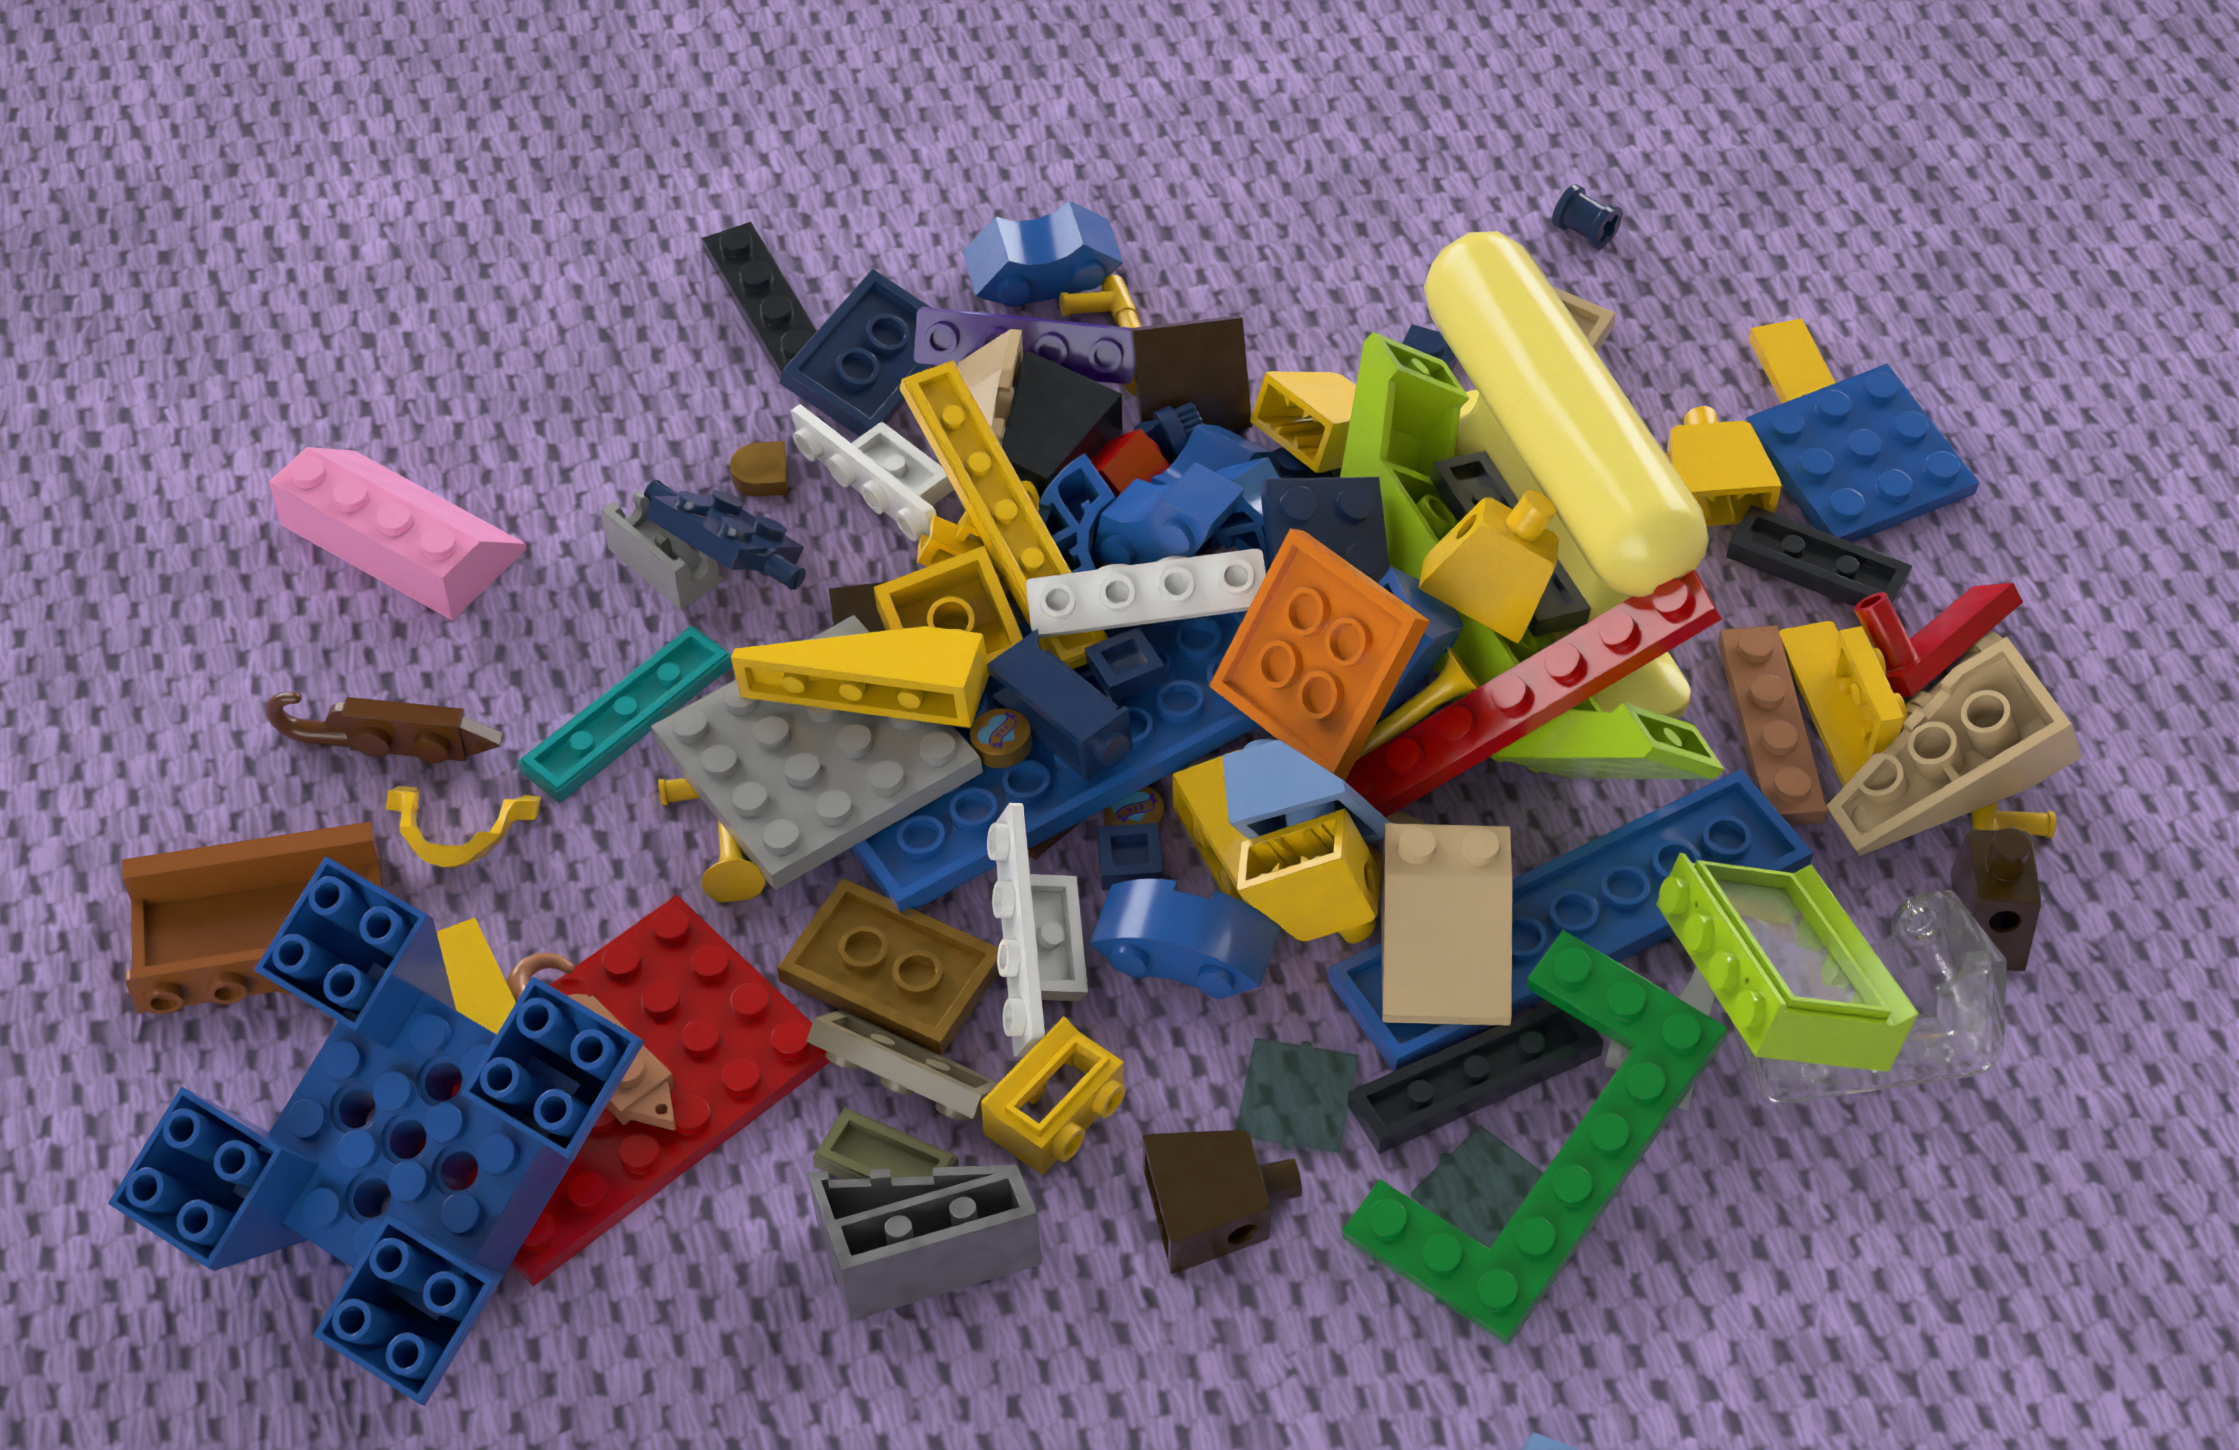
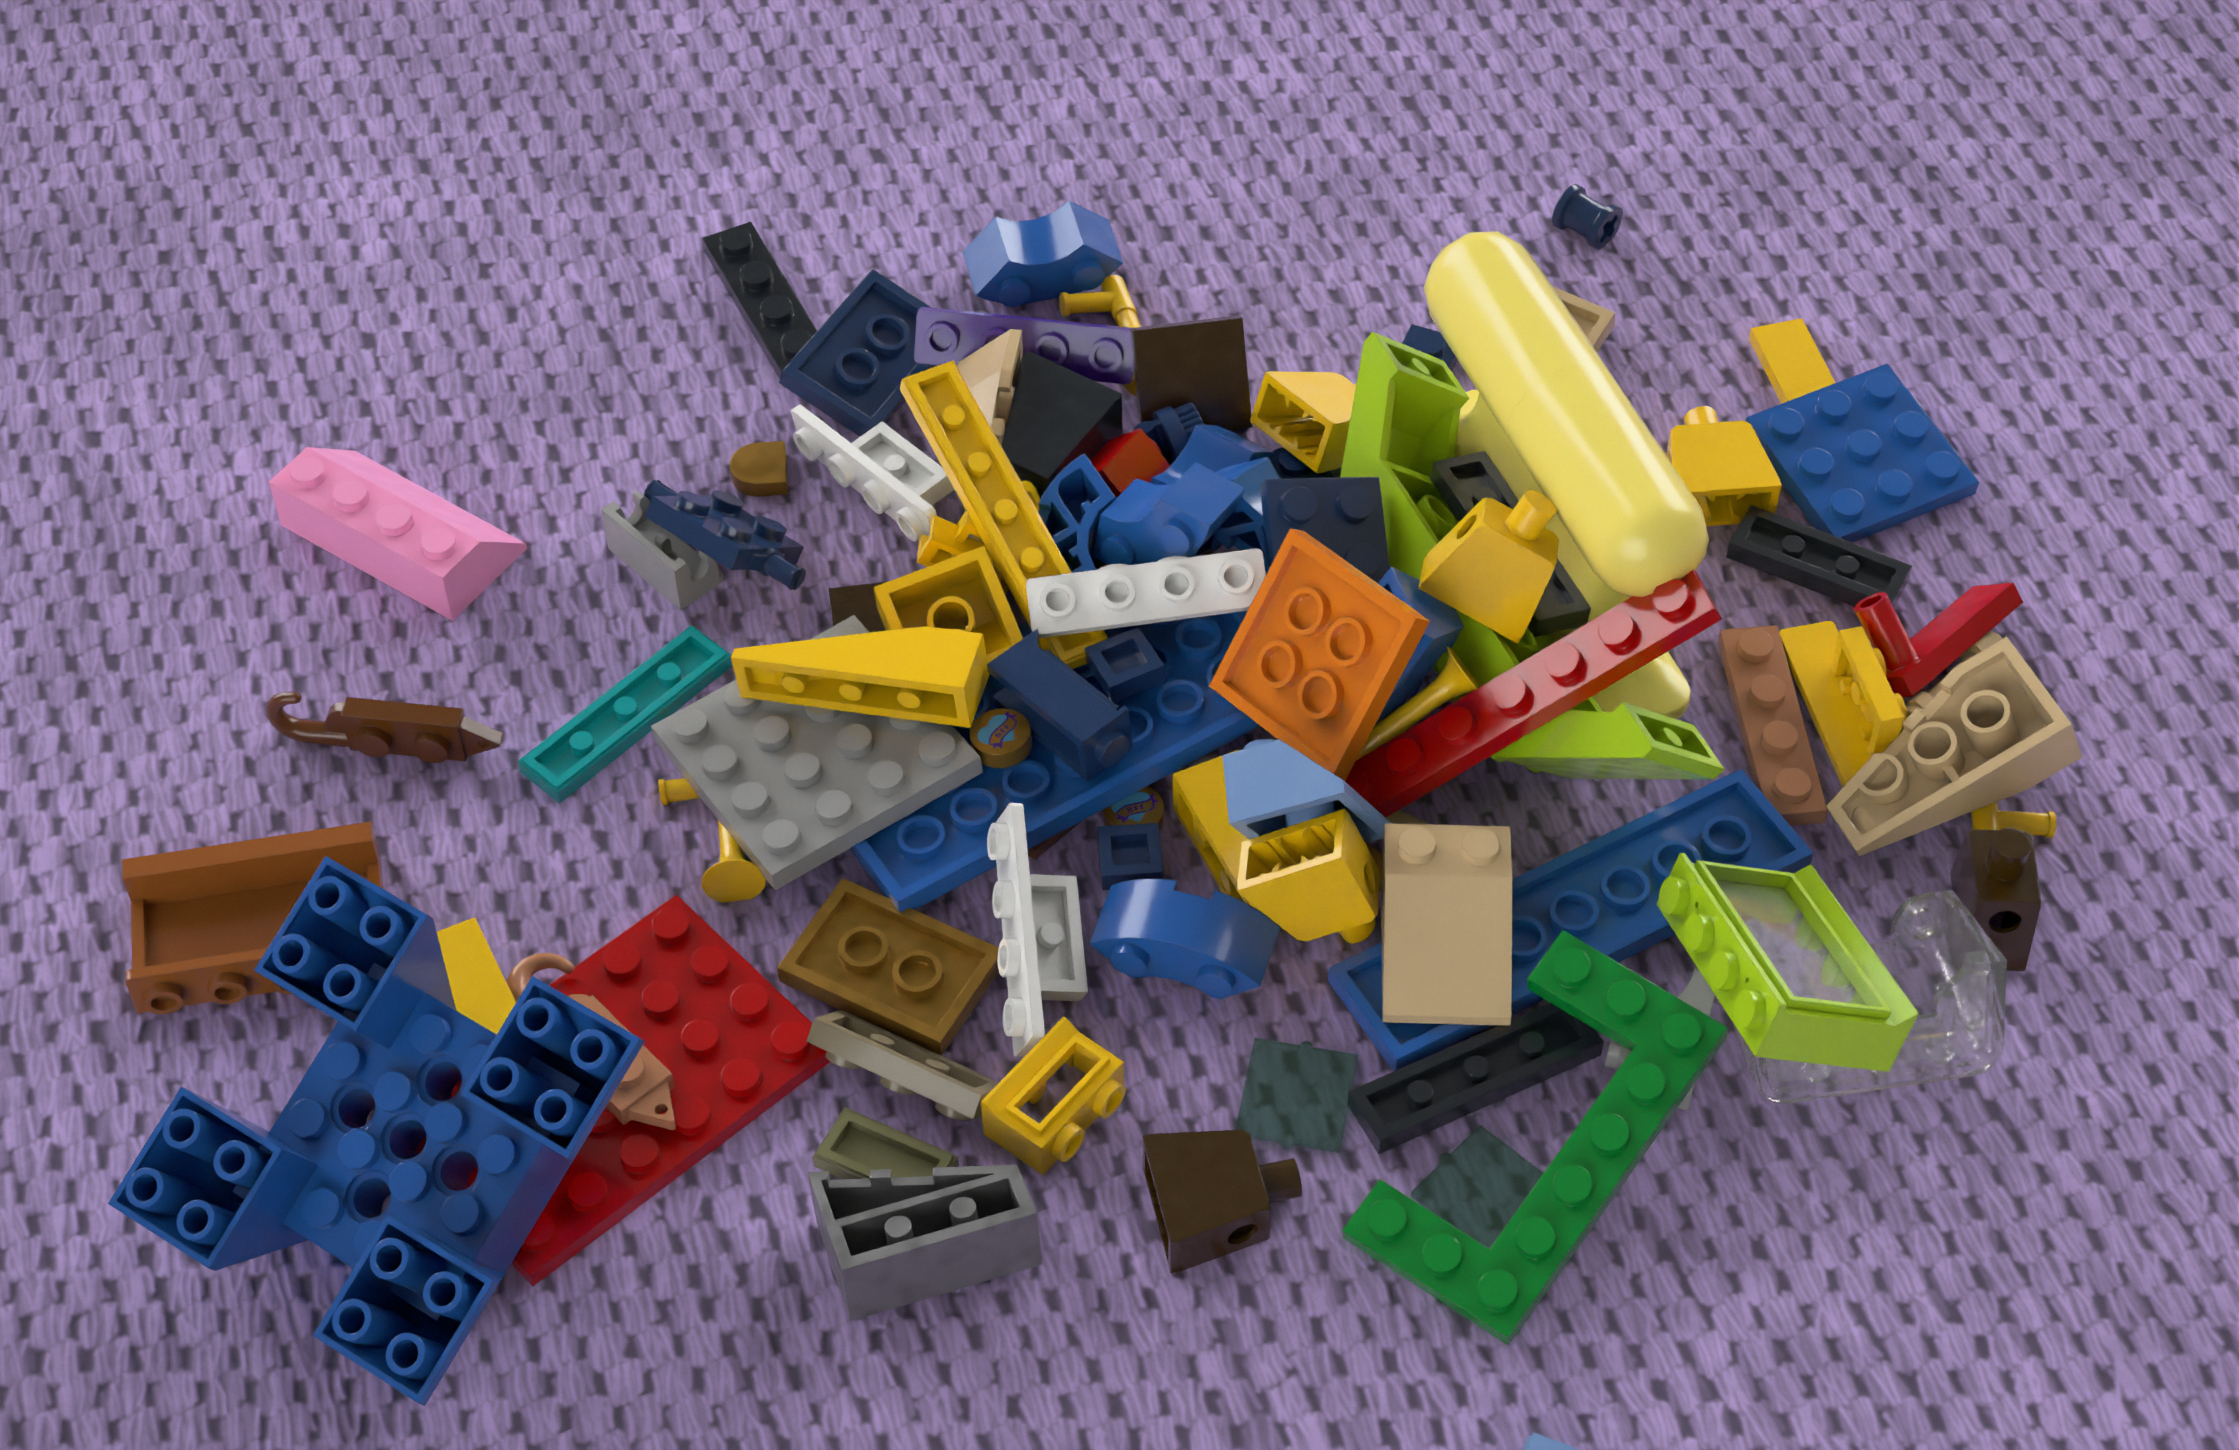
yellow helmet [386,786,541,868] -> none

